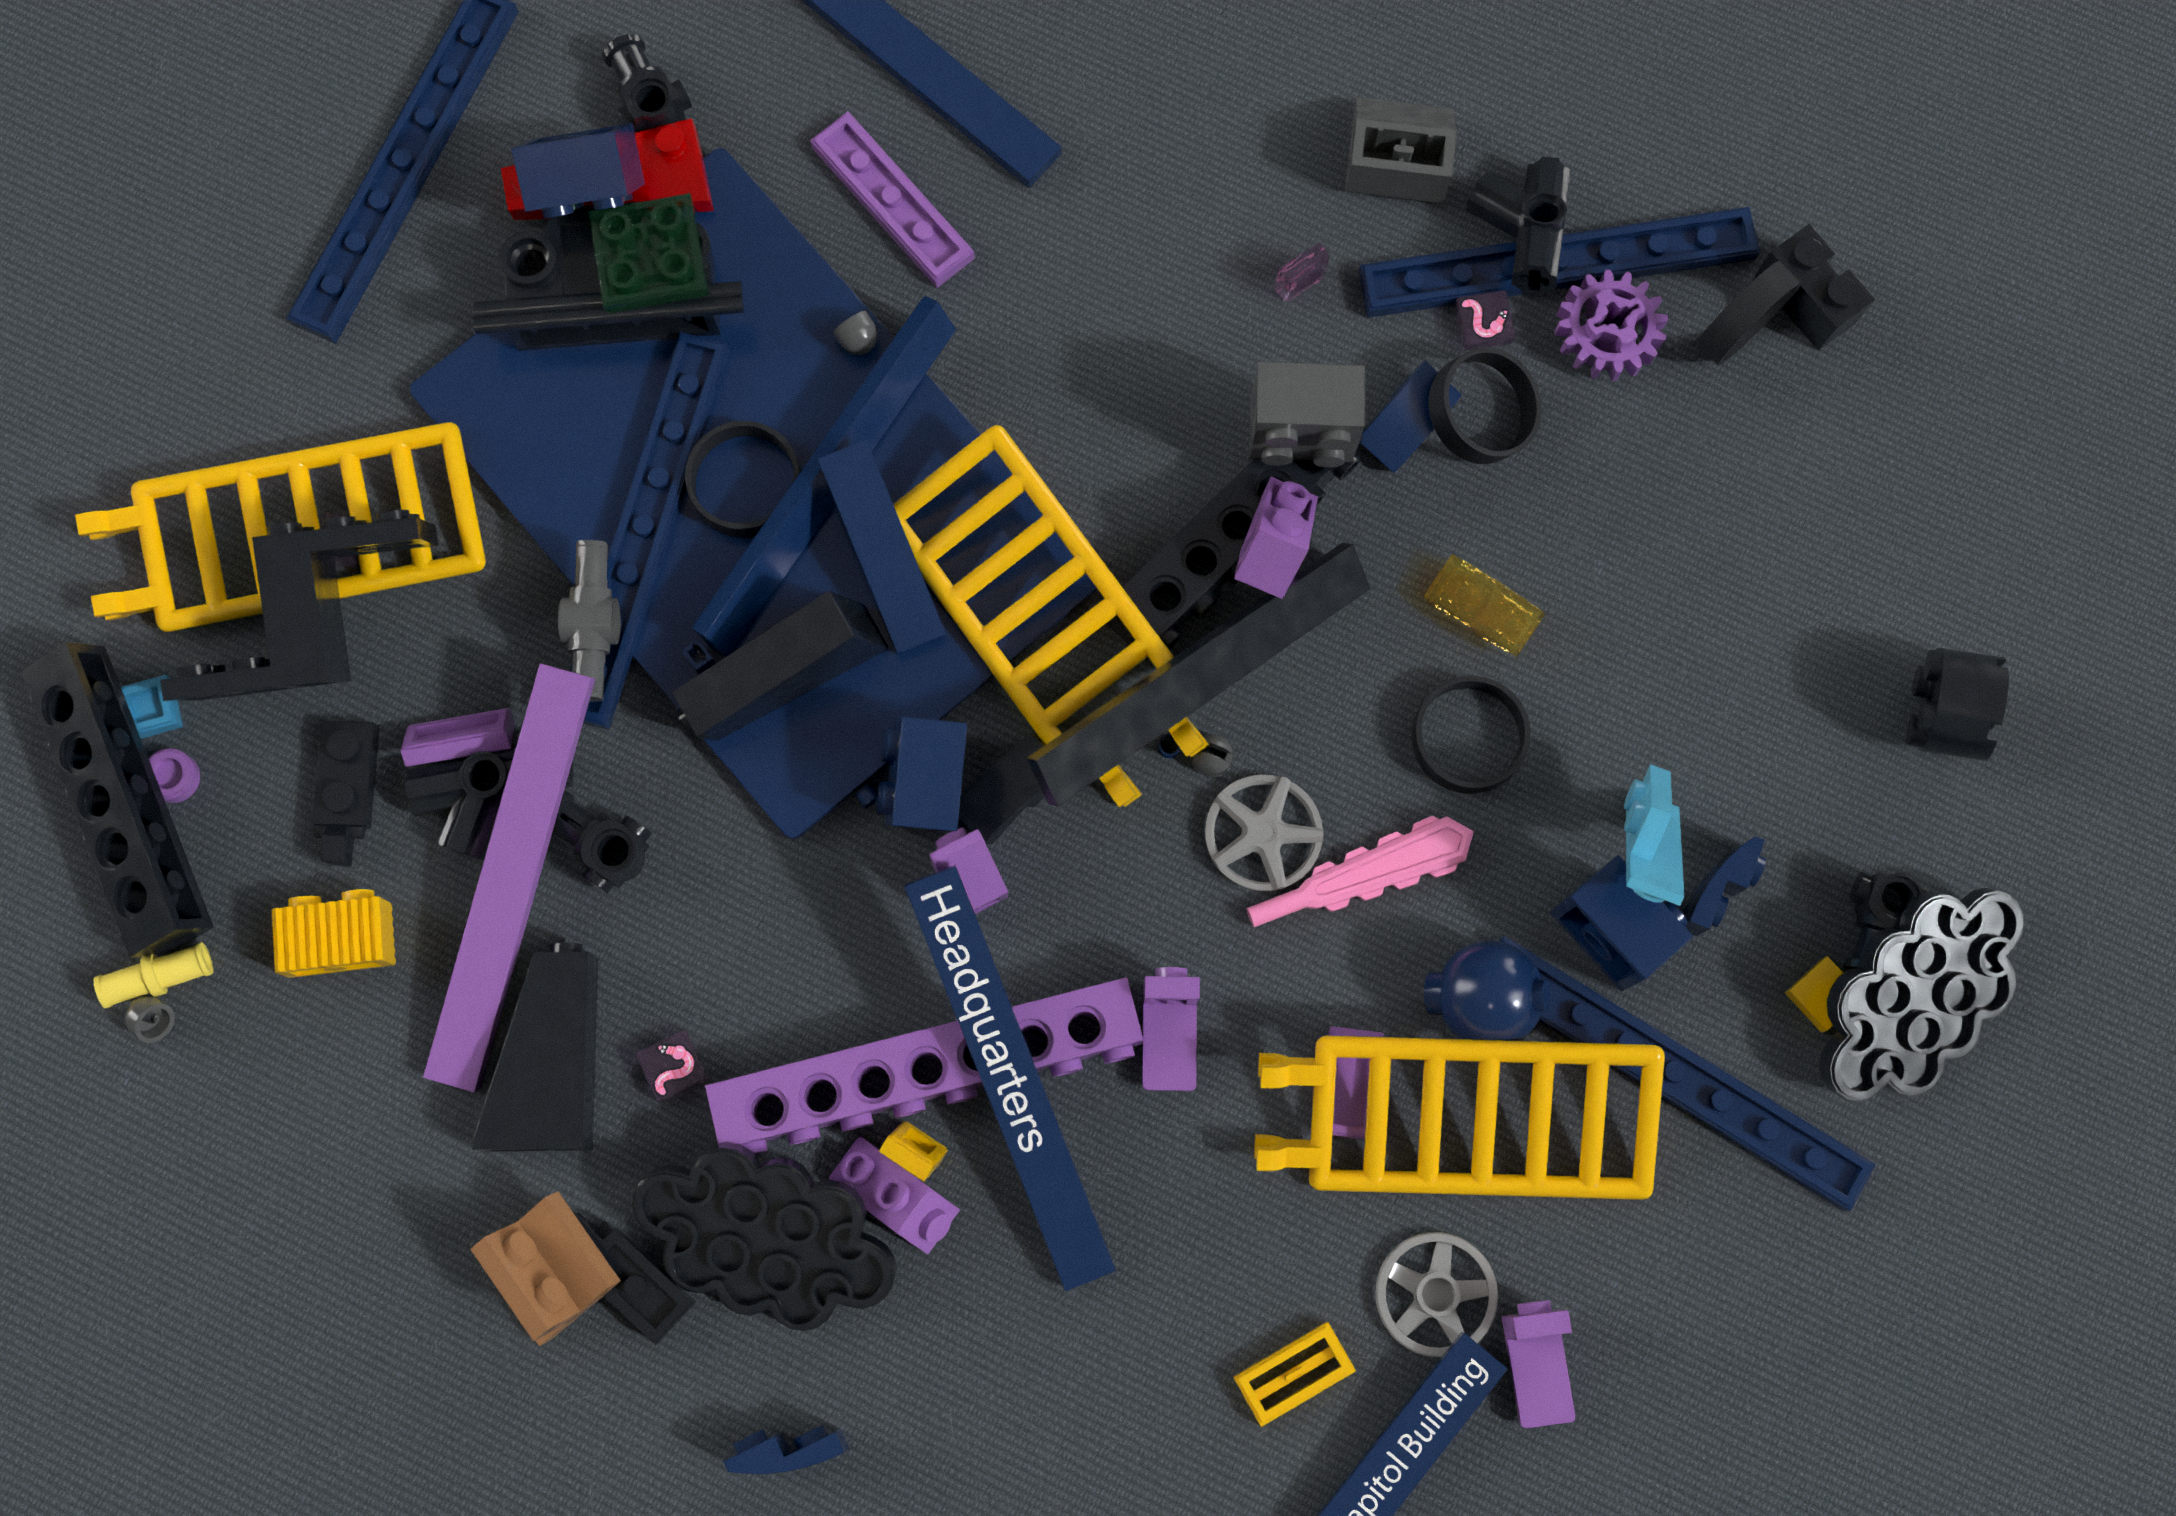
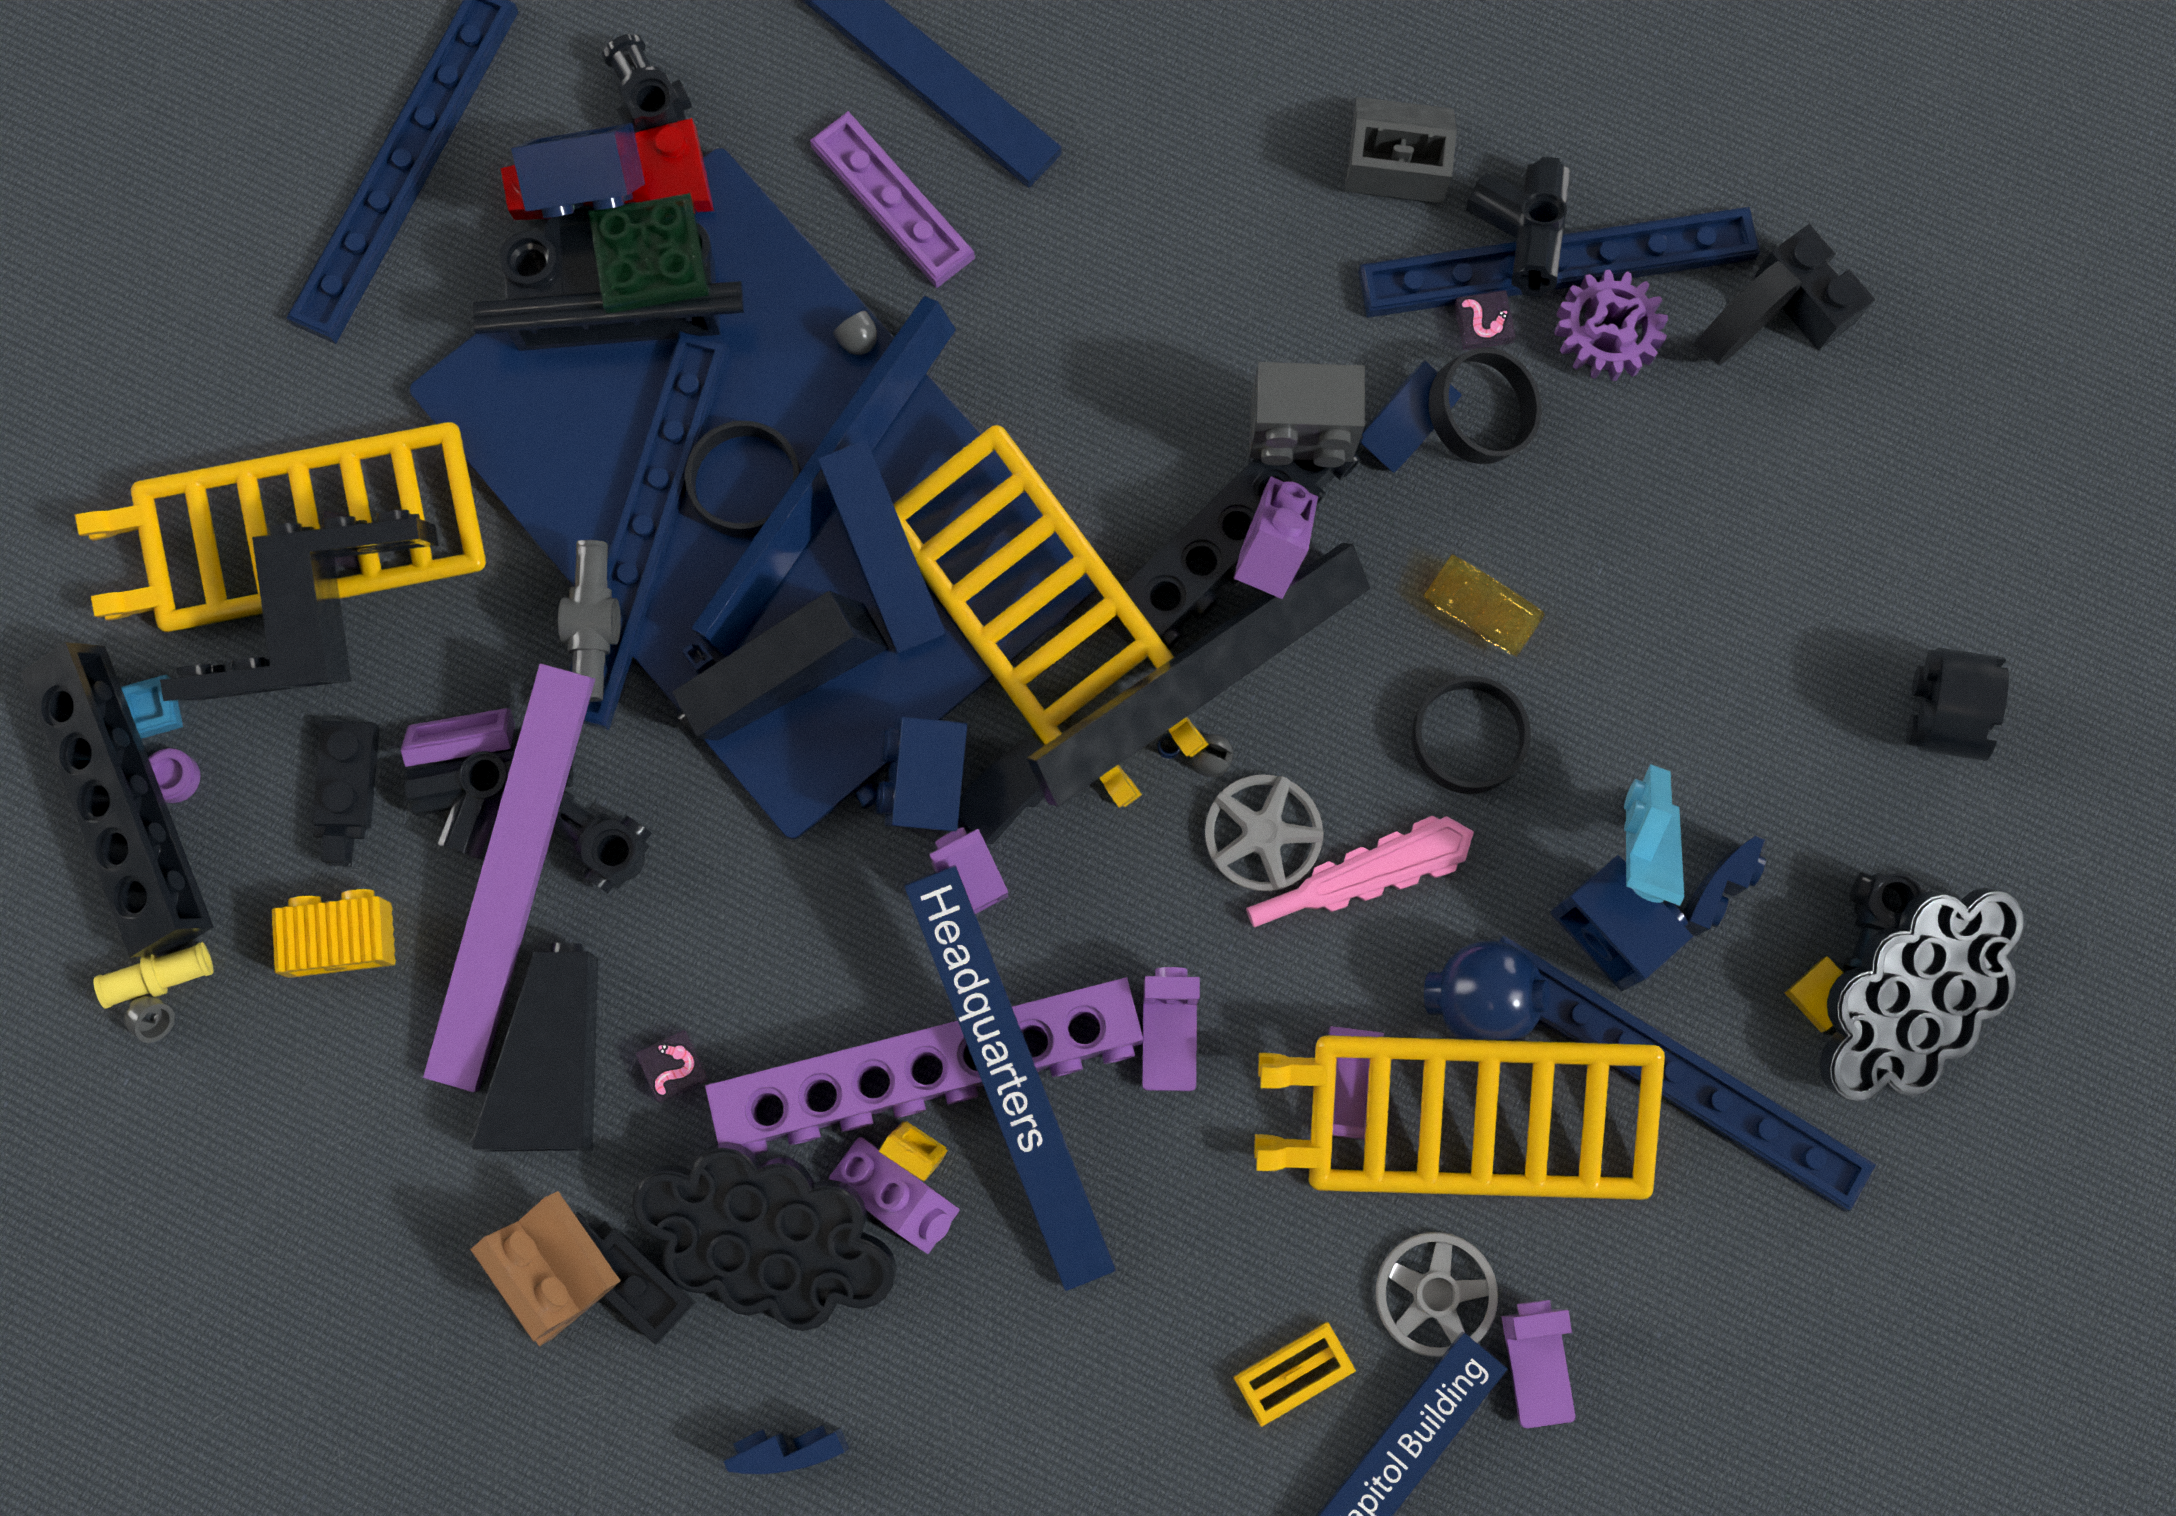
clear purple tile [1274,242,1330,301] -> none

